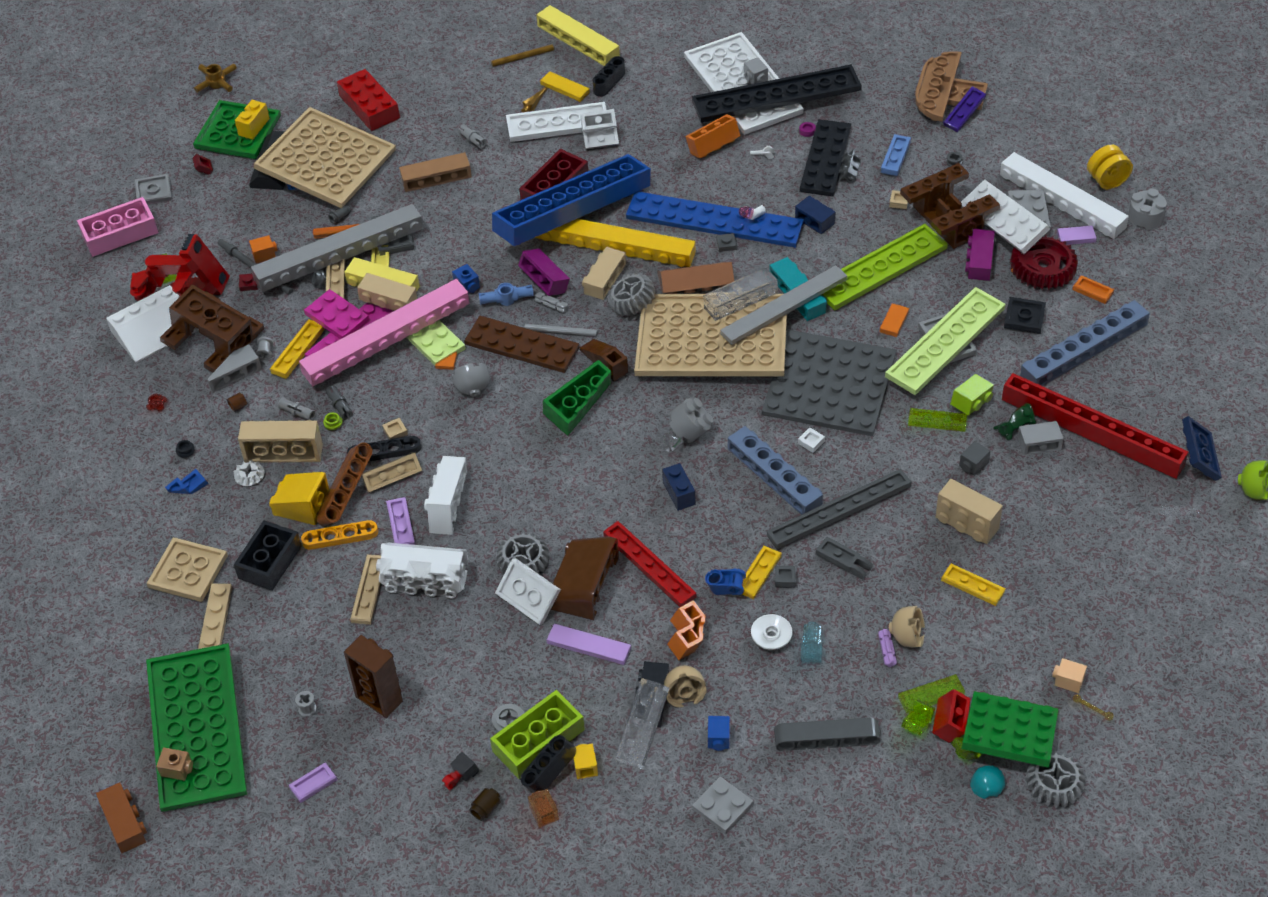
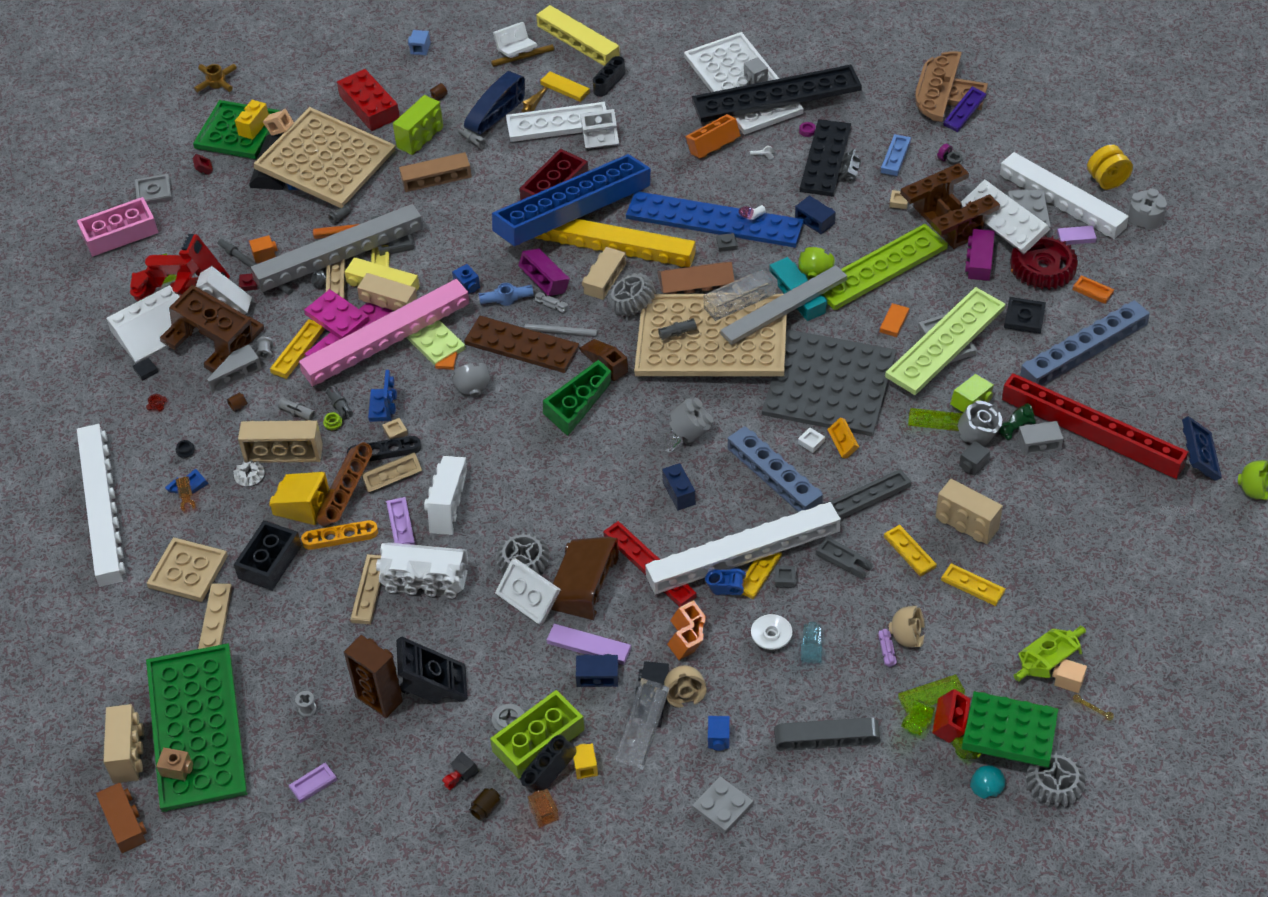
none -> white brick [77,424,126,587]
none -> tan brick [104,704,144,783]
none -> black tile [133,358,158,381]
none -> clear orange bar [175,476,196,511]
none -> white brick [196,266,252,315]
none -> light nougat brick [263,109,294,136]
none -> blue bracket [368,370,397,422]
none -> lime brick [393,95,443,155]
none -> black brick [396,636,468,703]
none -> medium blue brick [408,30,431,55]
none -> reddish brown hose [430,83,448,101]
none -> dark blue beam [464,71,525,134]
none -> white bracket [493,22,537,58]
none -> dark blue brick [576,654,619,687]
none -> white brick [645,502,841,595]
none -> dark grey pin [658,318,697,340]
none -> lime cylinder [798,247,835,280]
none -> light orange plate [827,417,859,459]
none -> yellow tile [884,525,937,577]
none -> magenta tile [937,143,953,162]
none -> light grey brick [958,401,1002,446]
none -> lime plate [1013,625,1086,682]

